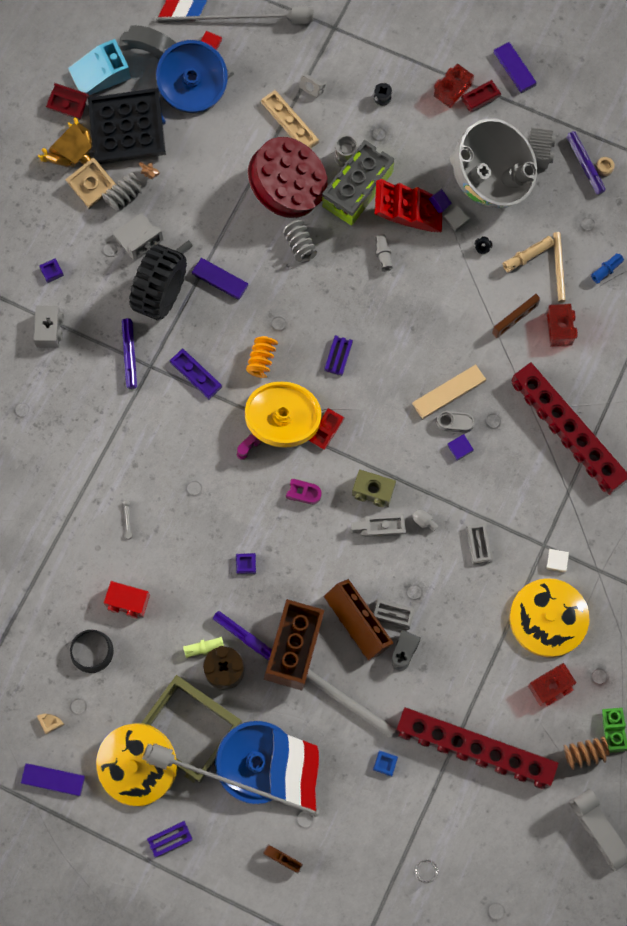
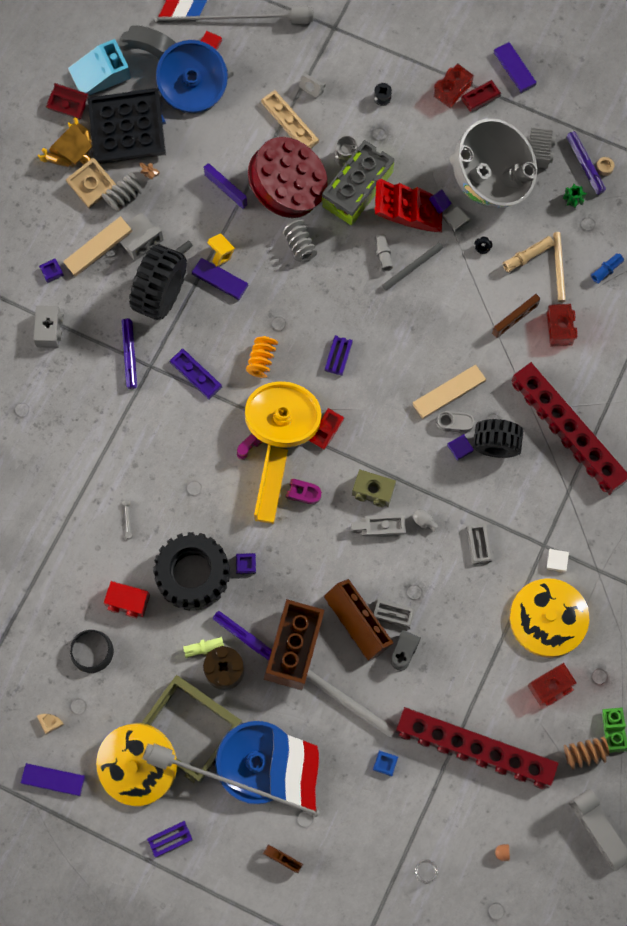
none -> tan tile [63,216,133,277]
none -> black tyre [153,532,230,611]
none -> dark purple tile [203,163,248,209]
none -> yellow panel [207,233,235,267]
none -> yellow panel [254,444,288,524]
none -> dark grey bar [382,242,443,291]
none -> black tyre [473,419,524,458]
none -> nougat hinge [495,844,510,861]
none -> green gear [563,184,587,208]

